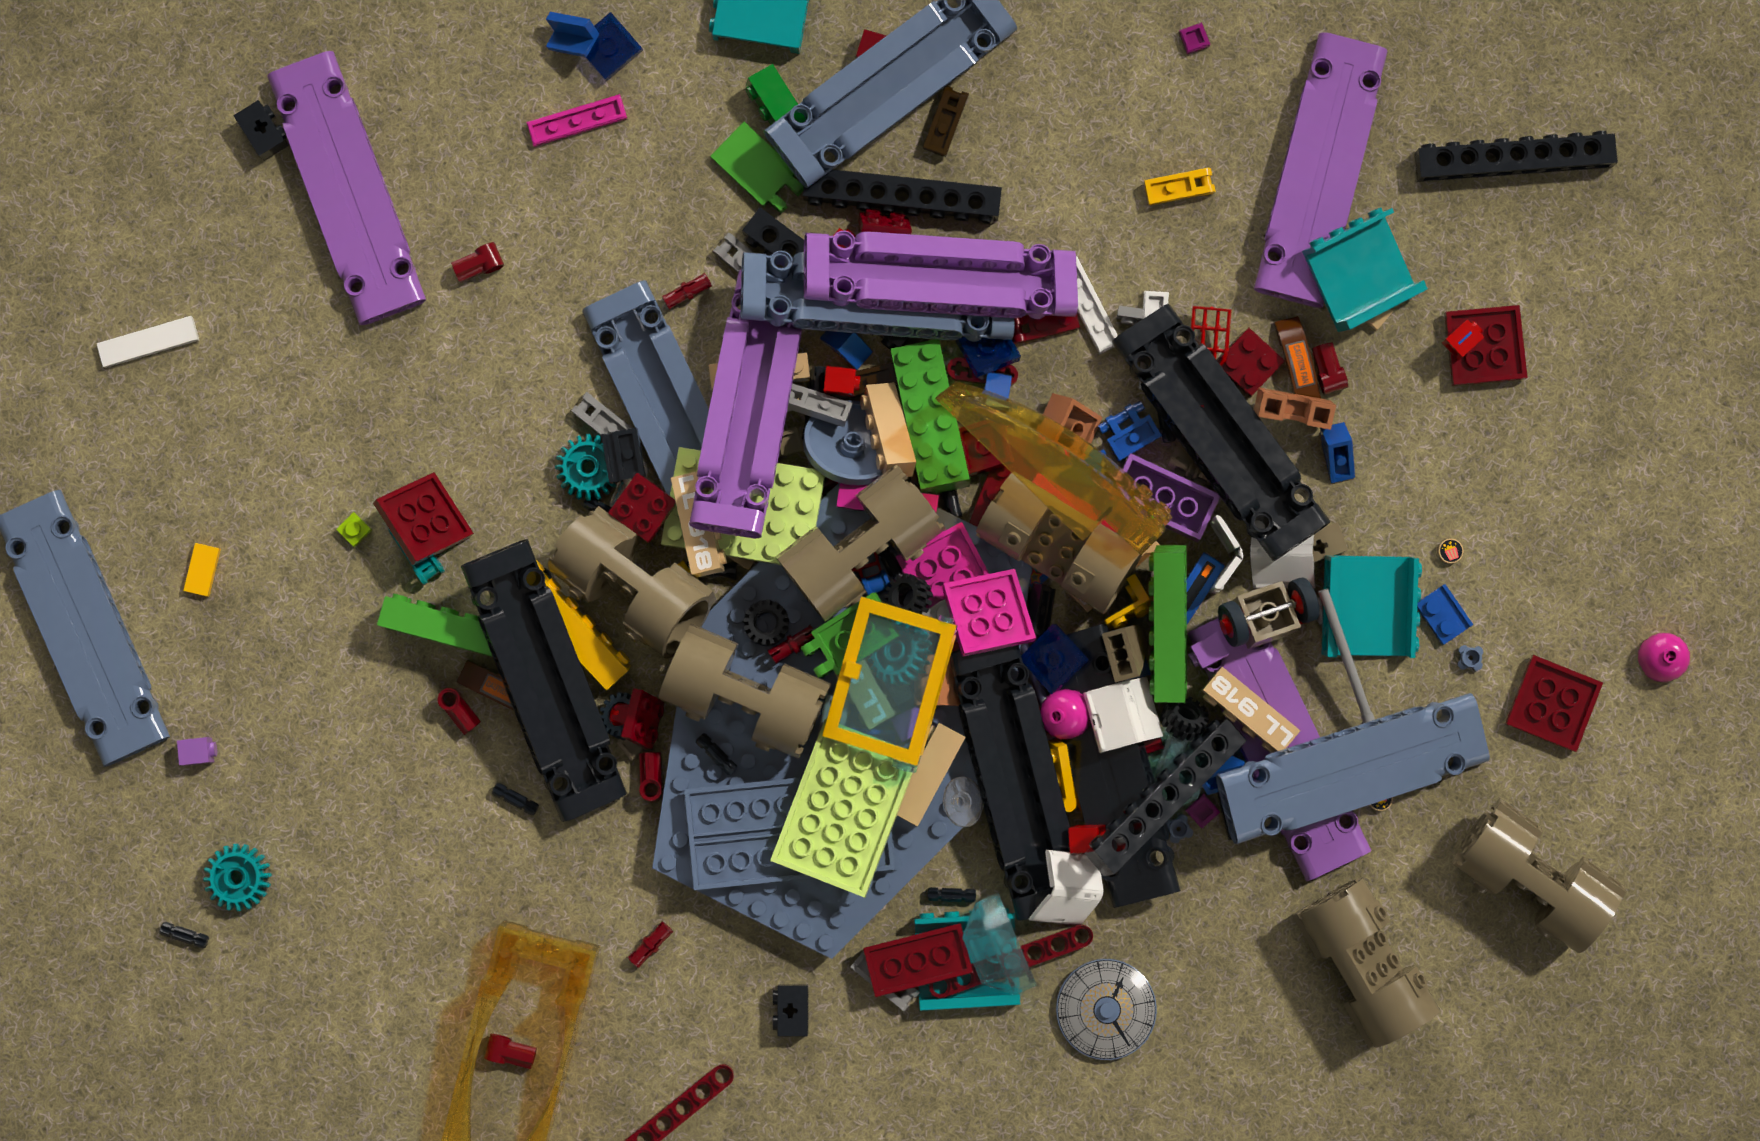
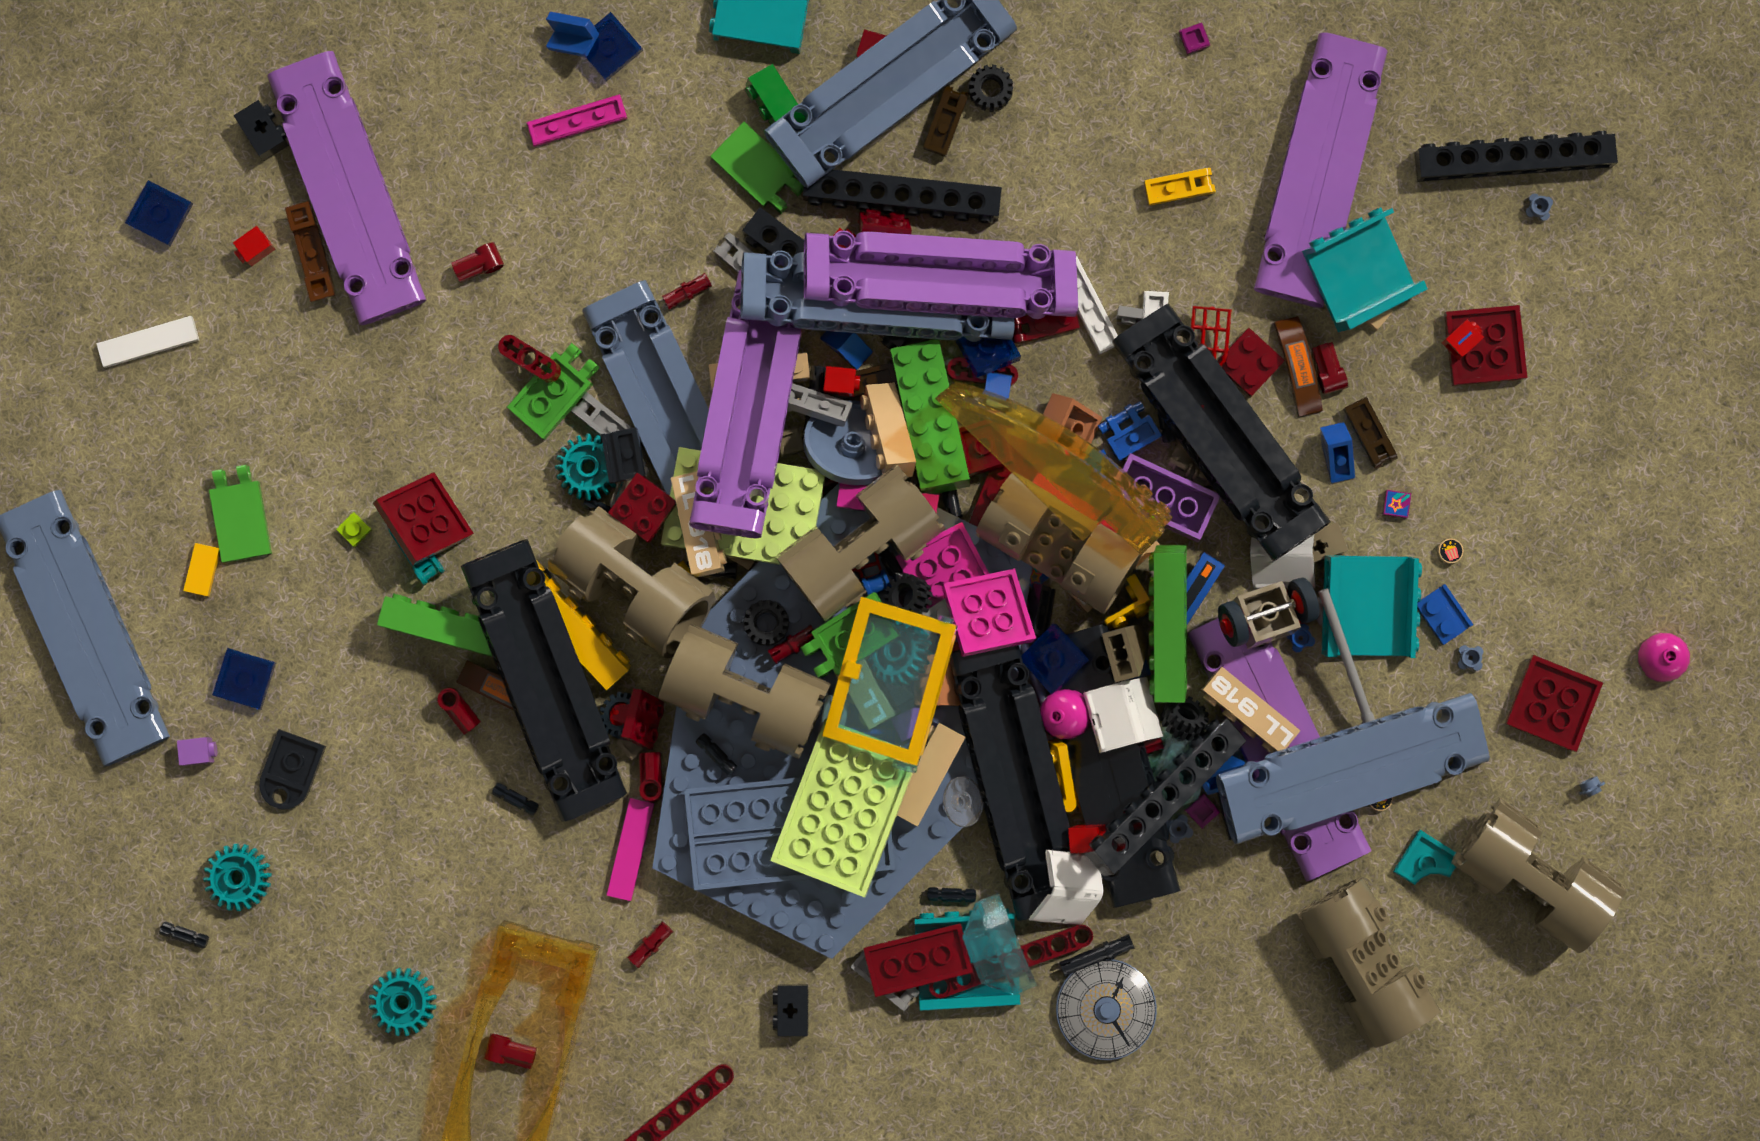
medium lavender brick [1188,633,1229,670] -> none
white piece [1209,515,1243,594] -> none
nougat arch [1254,387,1336,430] -> none
none -> clear blue plate [125,180,193,247]
none -> bright green tile [209,465,272,563]
none -> clear blue plate [212,648,277,710]
none -> red brick [233,225,276,266]
none -> black tile [259,729,326,809]
none -> reddish brown slope [285,201,335,302]
none -> teal gear [369,968,437,1036]
none -> dark red beam [498,335,561,383]
none -> bright green tile [507,343,600,440]
none -> dark pink tile [607,798,655,901]
none -> black tyre [969,64,1013,112]
none -> black pin [1059,934,1135,977]
none -> blue plate [1286,624,1315,652]
none -> dark brown plate [1344,396,1398,470]
none -> tile [1382,490,1412,519]
none -> teal tile [1393,829,1456,885]
none -> sand blue plate [1526,193,1553,221]
none -> sand blue plate [1579,776,1605,797]

